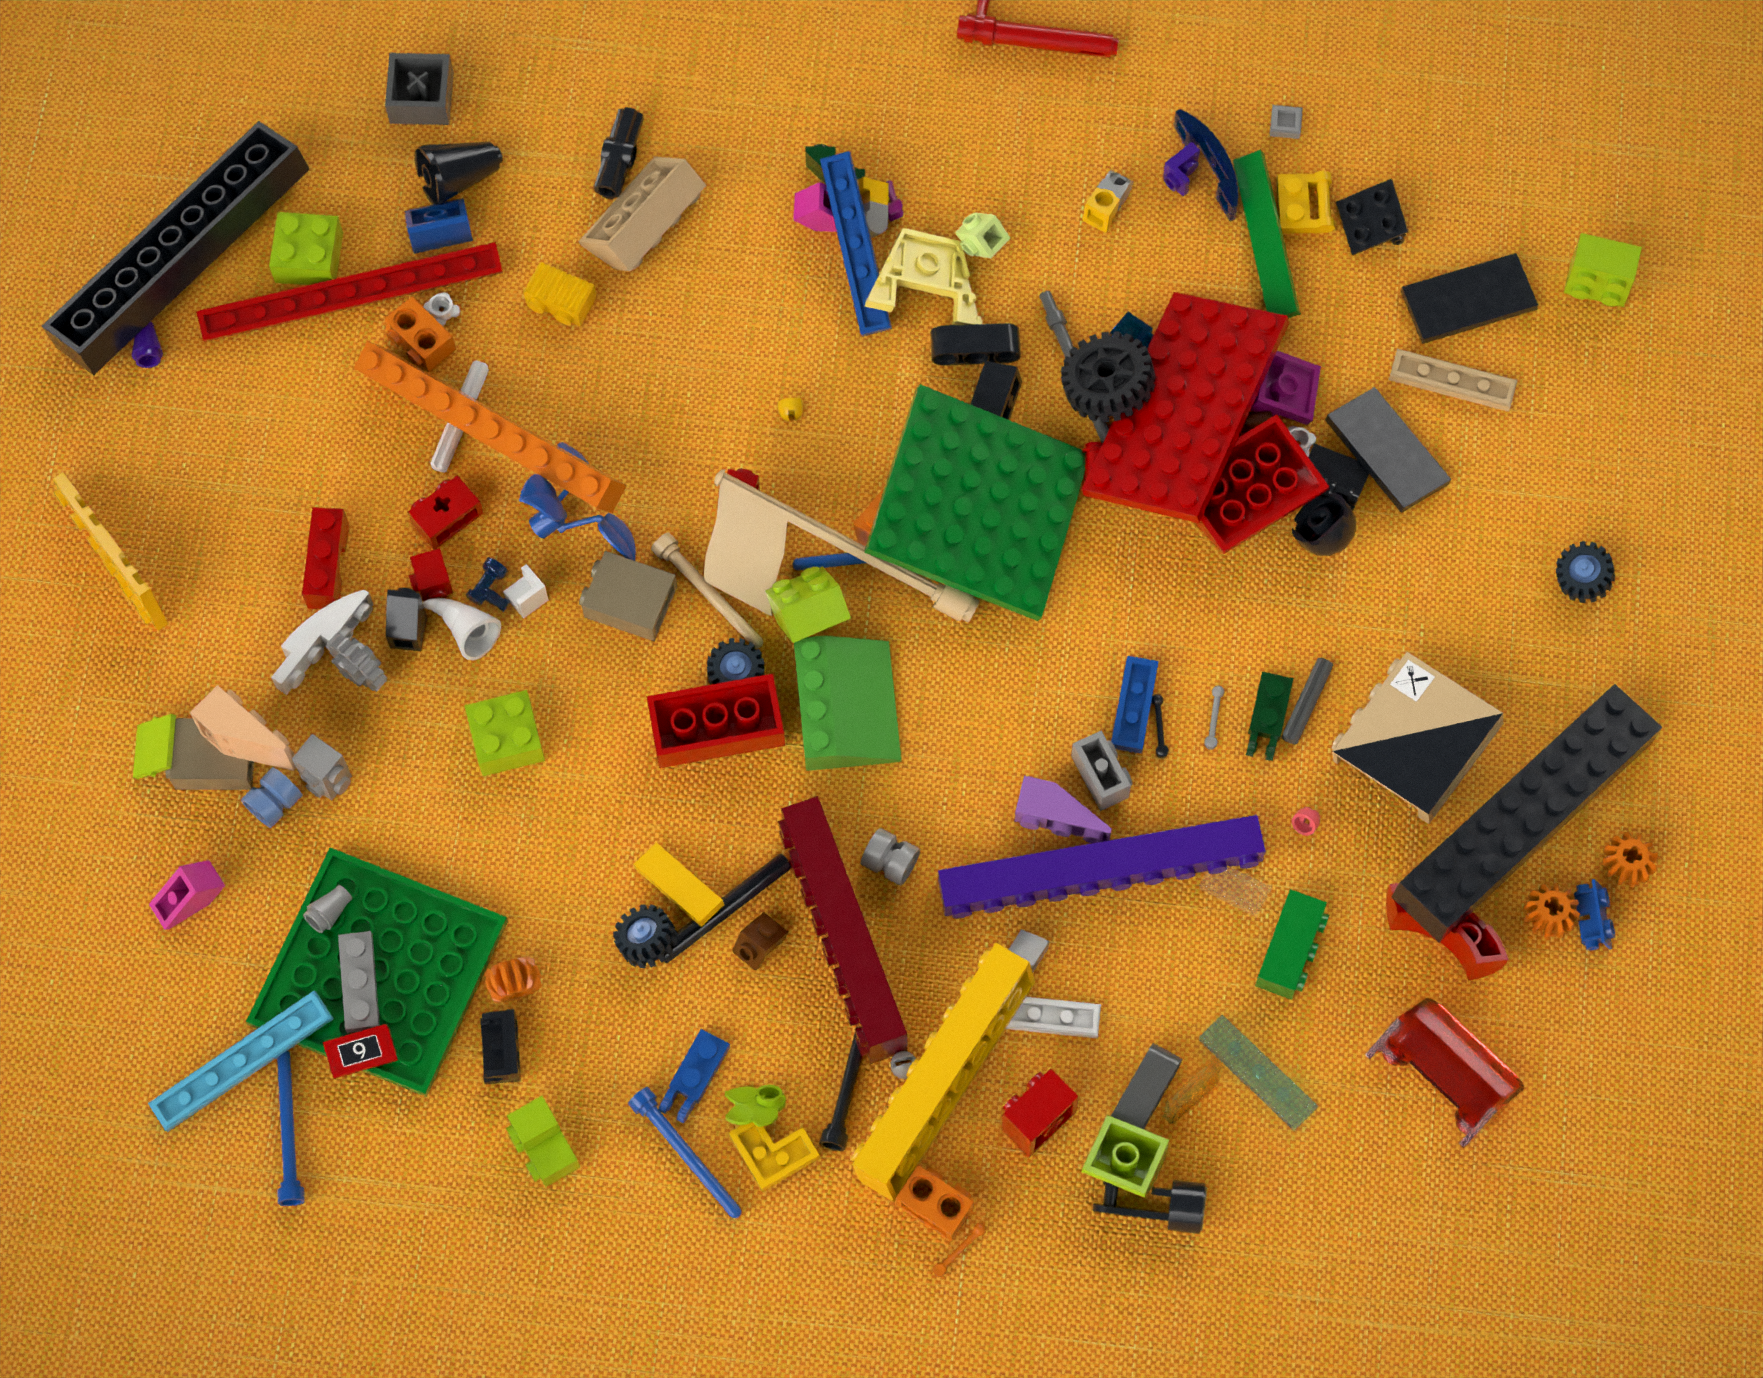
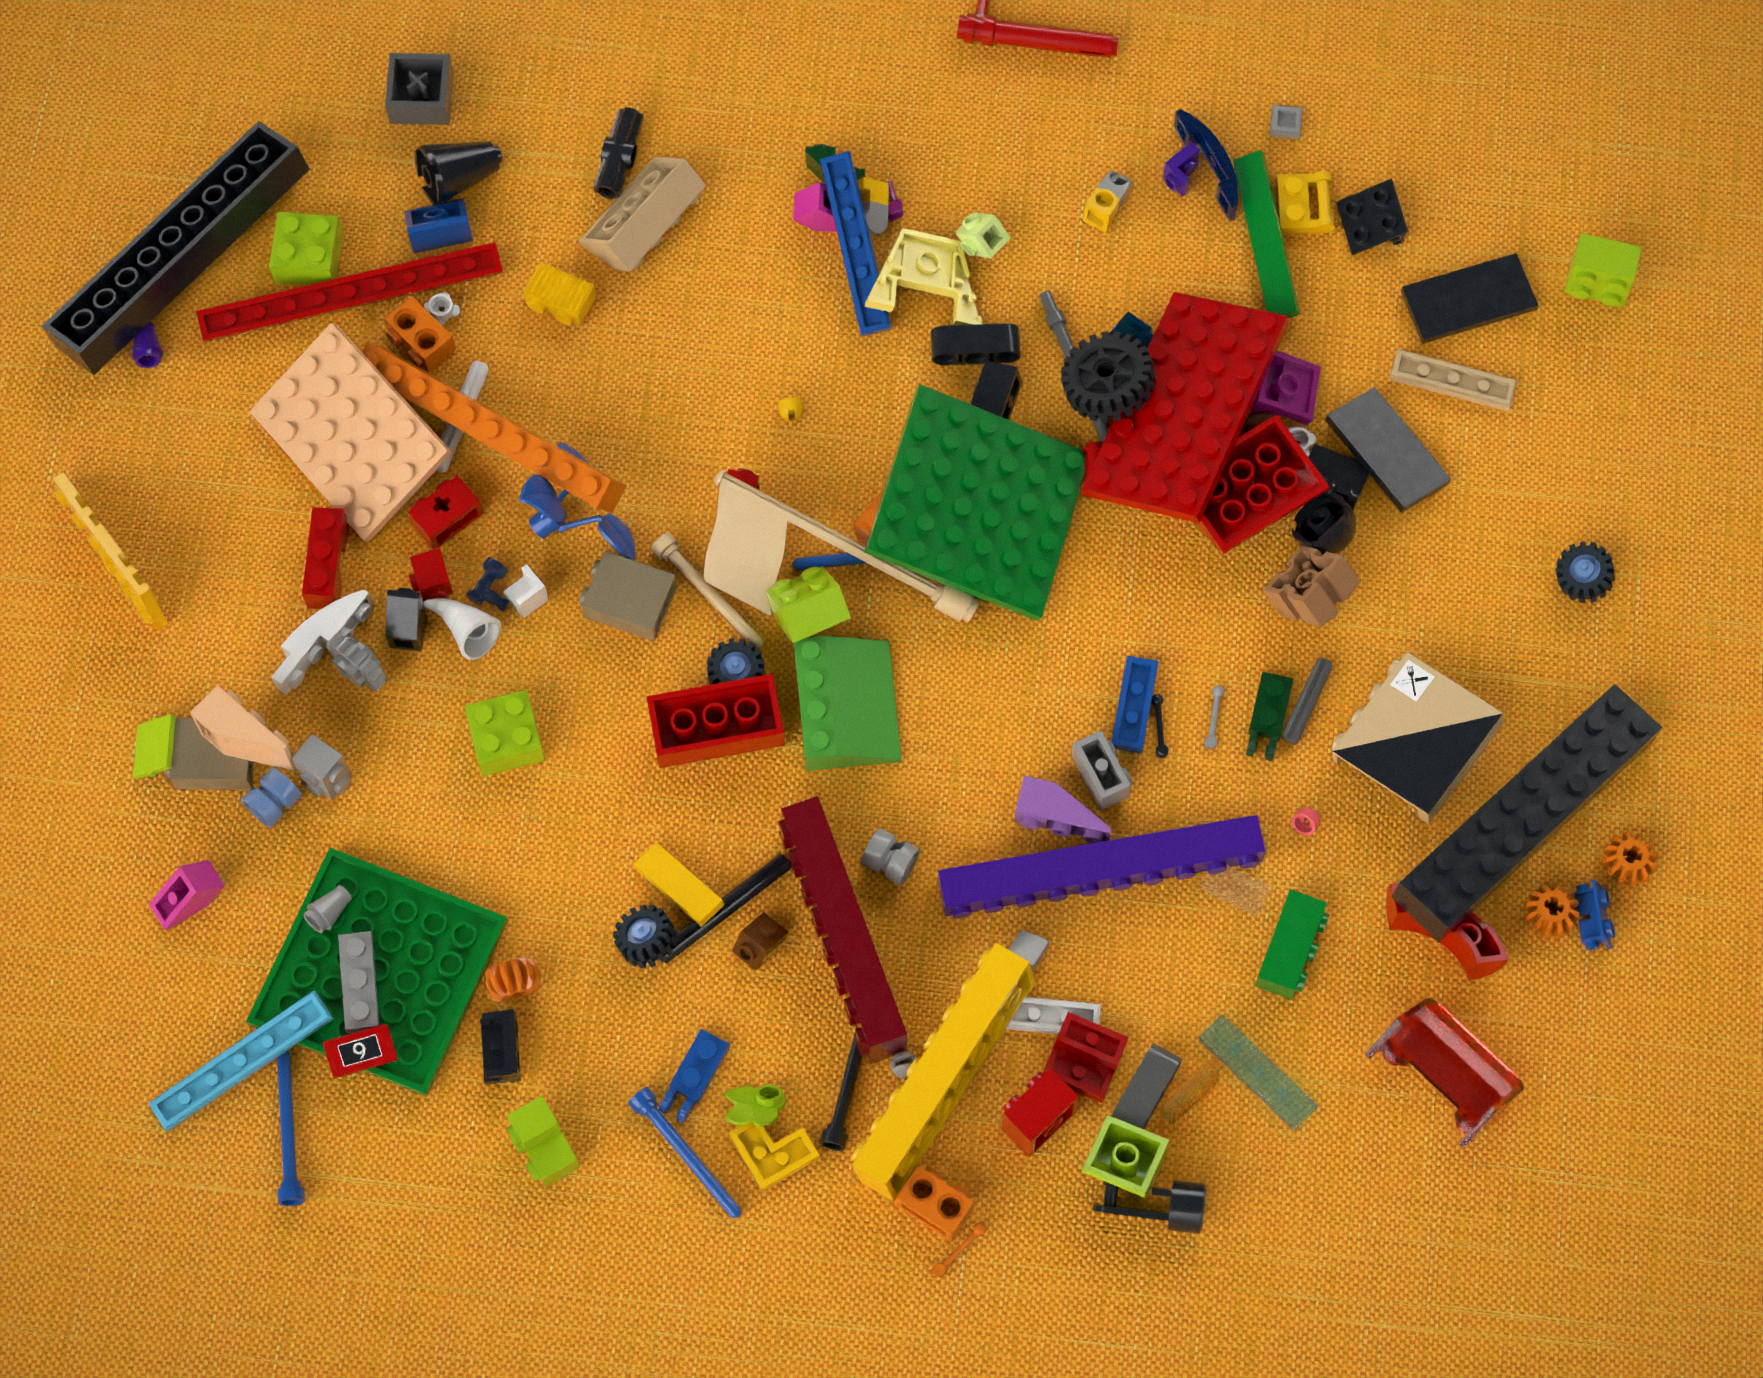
none -> light nougat plate [249,323,453,542]
none -> red slope [1042,1012,1129,1103]
none -> medium nougat brick [1263,545,1360,627]

